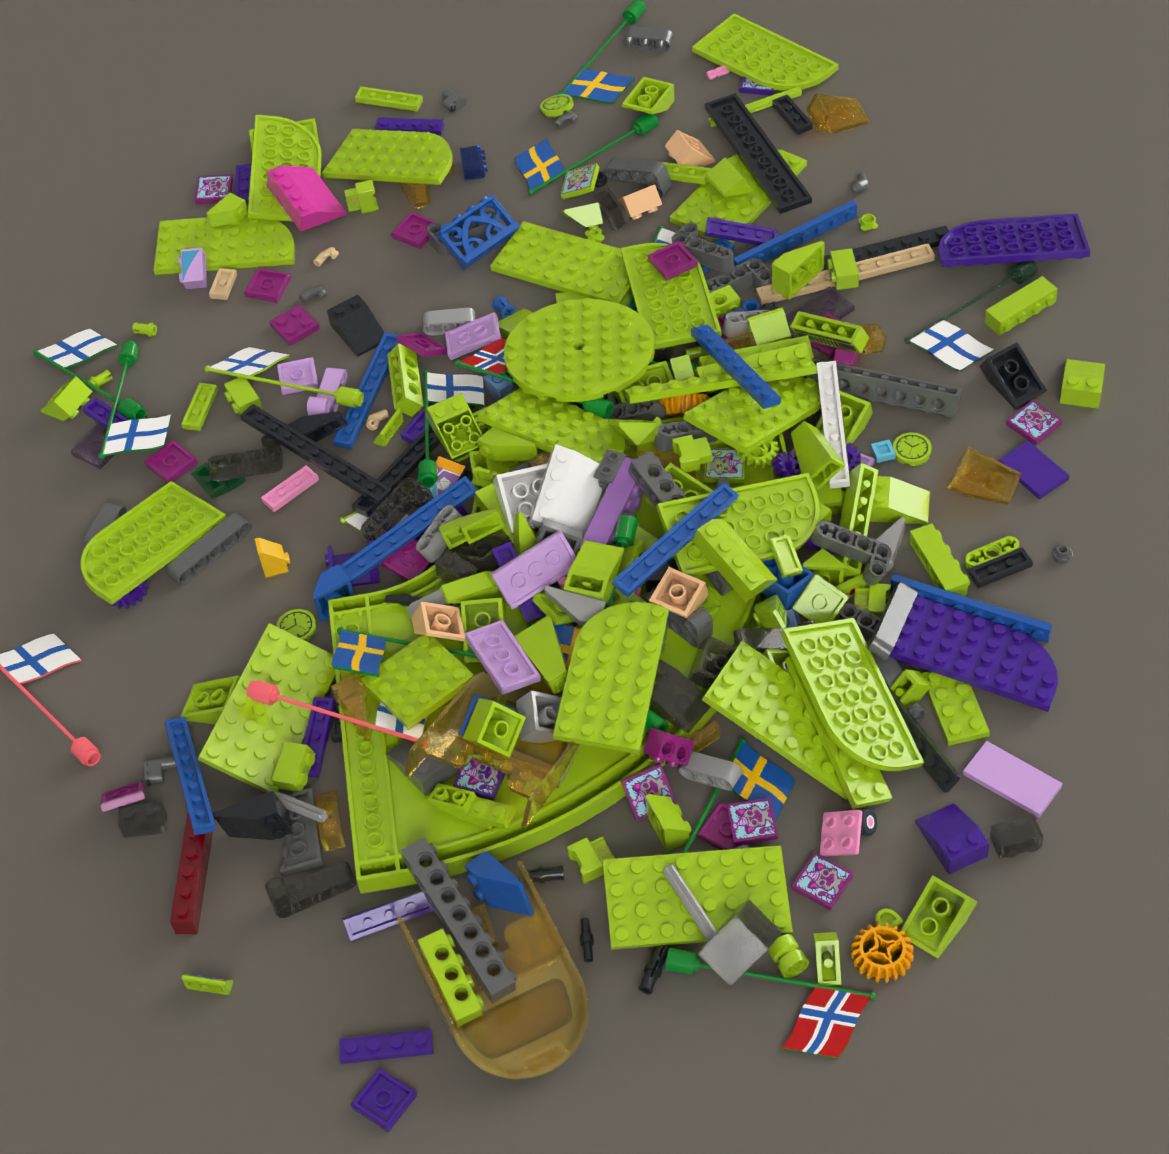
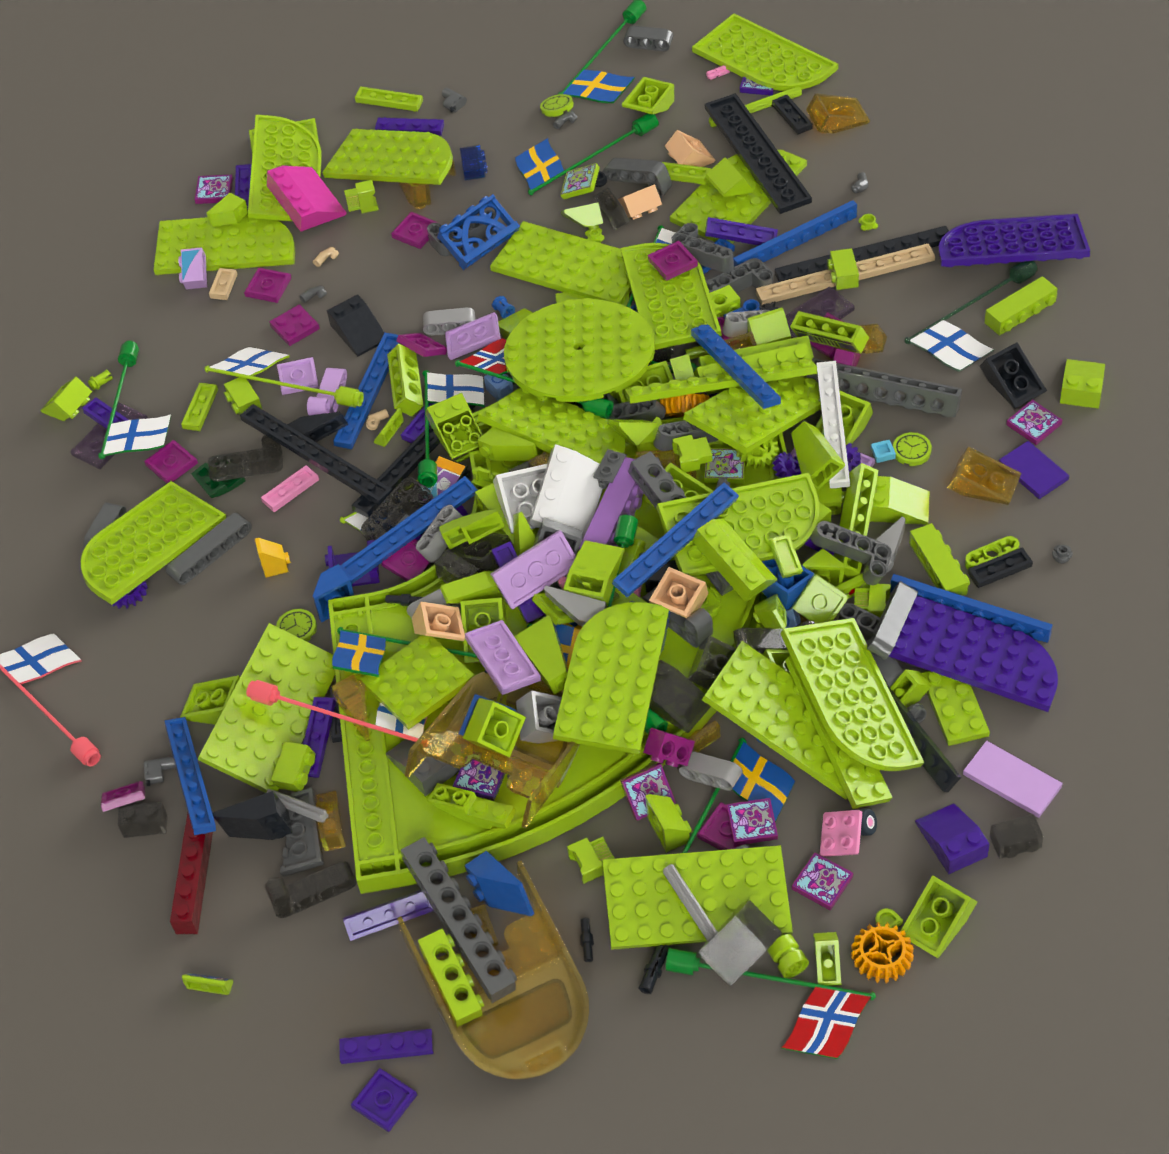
flag [33,329,146,420] -> none
lime pin [132,322,157,337] -> none
black pin [519,865,564,884] -> none
lime slope [772,241,824,300] -> none

